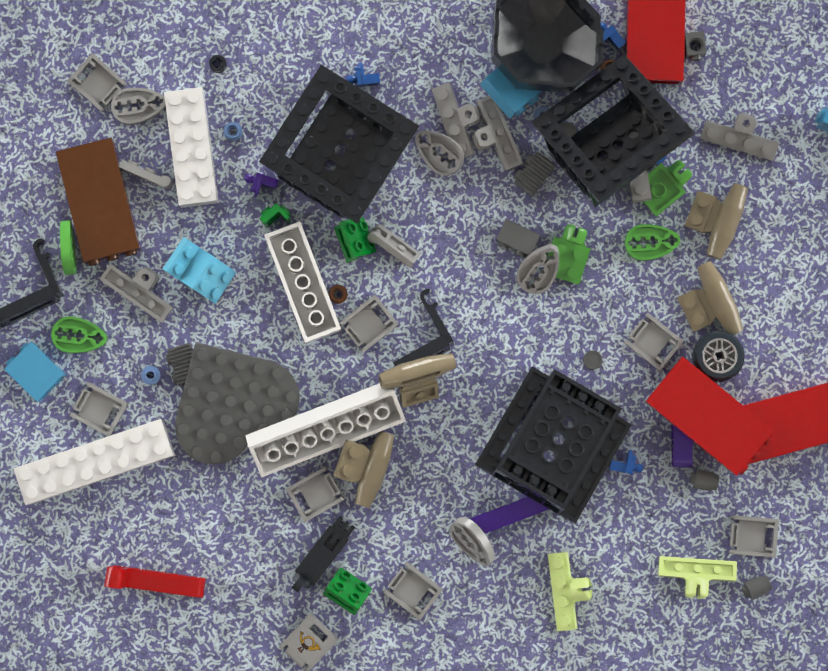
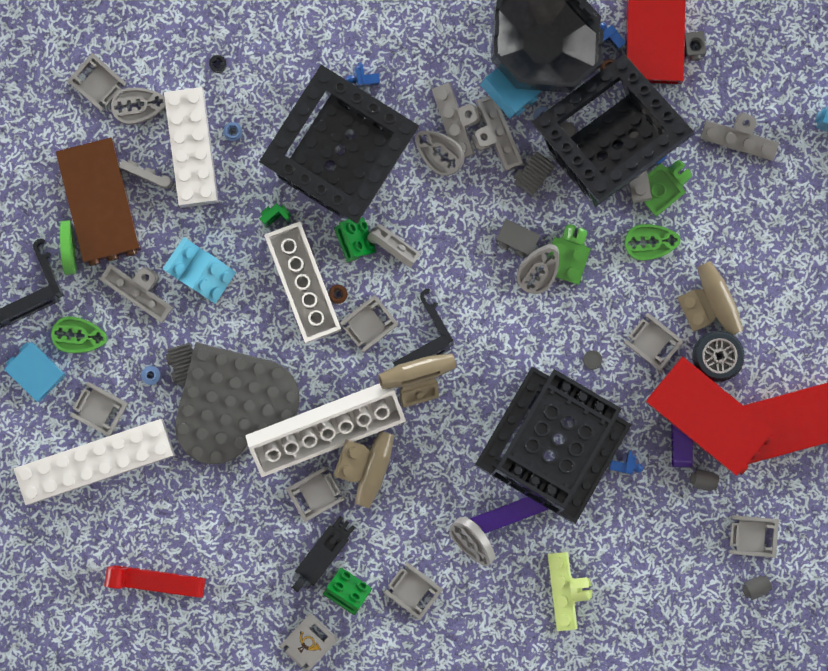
dark purple piece [244,172,279,197] -> none
yellowish green plate [658,556,737,599] -> none
dark tan plate [684,183,748,260] -> none

